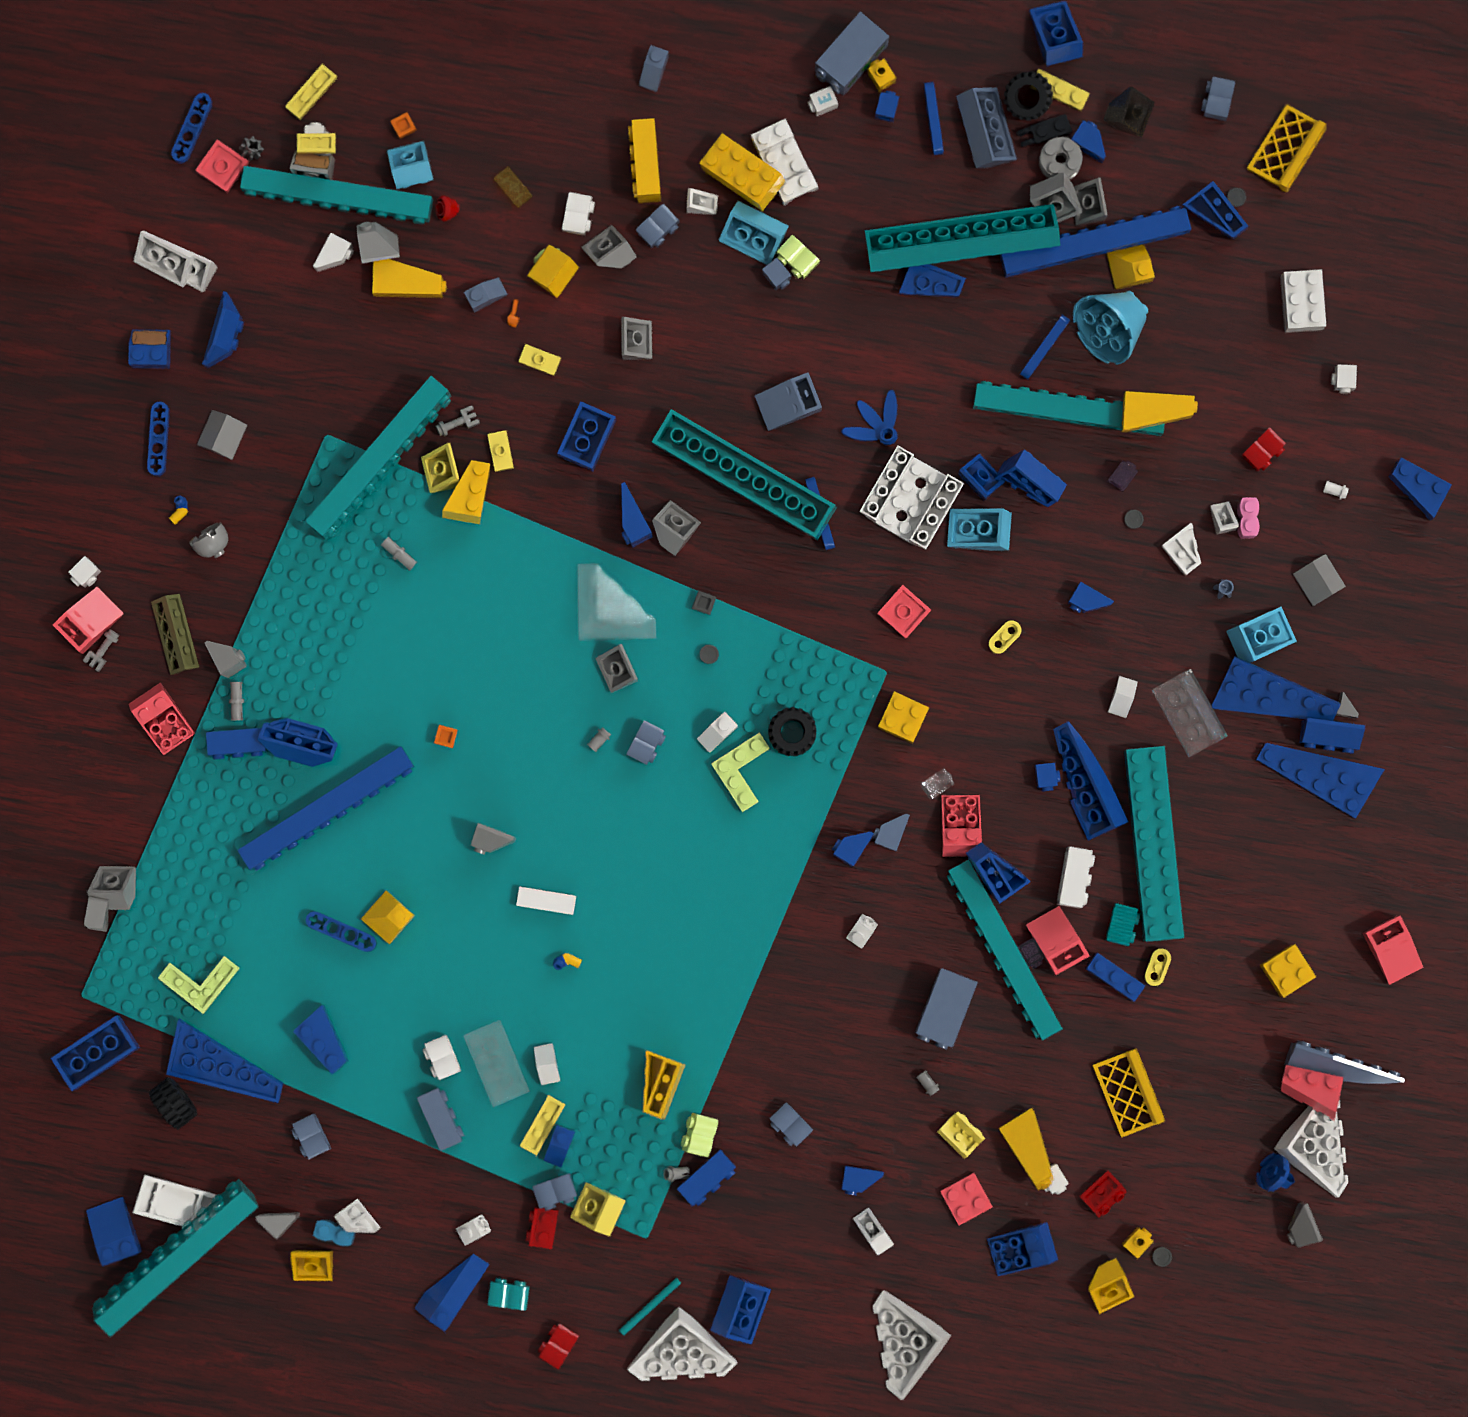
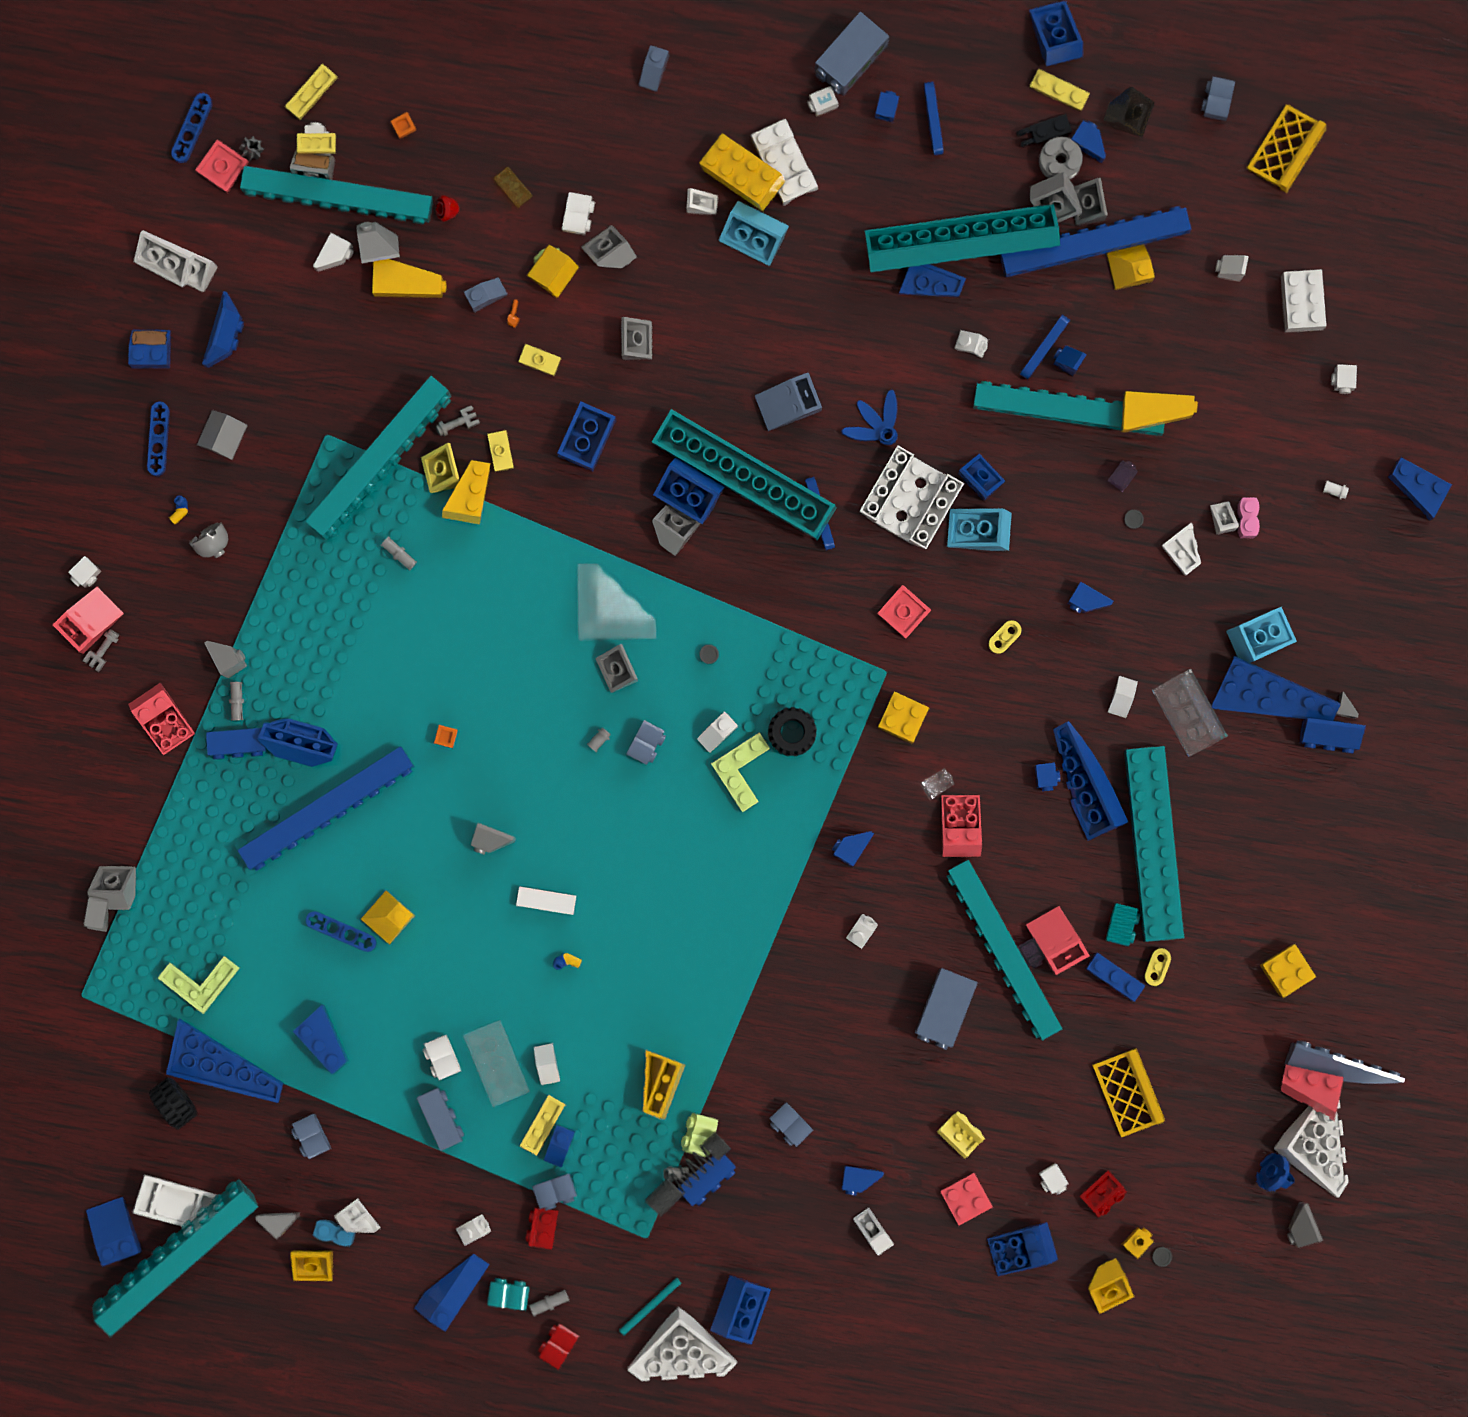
blue brick [51,1016,140,1091] -> none
olive fence [151,594,199,675] -> none
medium azure slope [387,141,433,189] -> none
light yellow slope [570,1182,625,1236] -> none
blue slope [621,482,653,548] -> none
yellow brick [628,118,661,203] -> none
sand blue brick [636,204,679,248] -> none
dark grey tile [692,591,716,615] -> none
sand blue brick [762,258,791,290] -> none
yellowish green brick [776,235,820,279] -> none
yellow brick [867,59,896,92] -> none
sand blue slope [872,814,910,852] -> none
white slope [873,1290,951,1400] -> none
light grey pin [916,1071,940,1096] -> none
sand blue slope [956,88,1017,168] -> none
blue wedge [966,842,1031,904] -> none
blue wedge [995,449,1067,507] -> none
yellow slope [999,1108,1054,1190] -> none
black tyre [1004,71,1053,121] -> none
white brick [1056,846,1095,909] -> none
medium azure cone [1073,291,1148,365] -> none
blue wedge [1183,181,1248,240] -> none
sand blue piece [1213,579,1234,599] -> none
dark grey piece [1227,188,1246,207] -> none
red brick [1241,428,1286,472] -> none
blue wing [1255,743,1385,819] -> none
light grey slope [1293,554,1346,606] -> none
coral slope [1362,916,1424,985] -> none
none -> light grey pin [529,1289,569,1316]
none -> dark grey piece [645,1132,731,1217]
none -> blue brick [653,457,725,524]
none -> white bracket [955,330,988,357]
none -> blue slope [1054,346,1086,377]
none -> white slope [1215,255,1249,282]

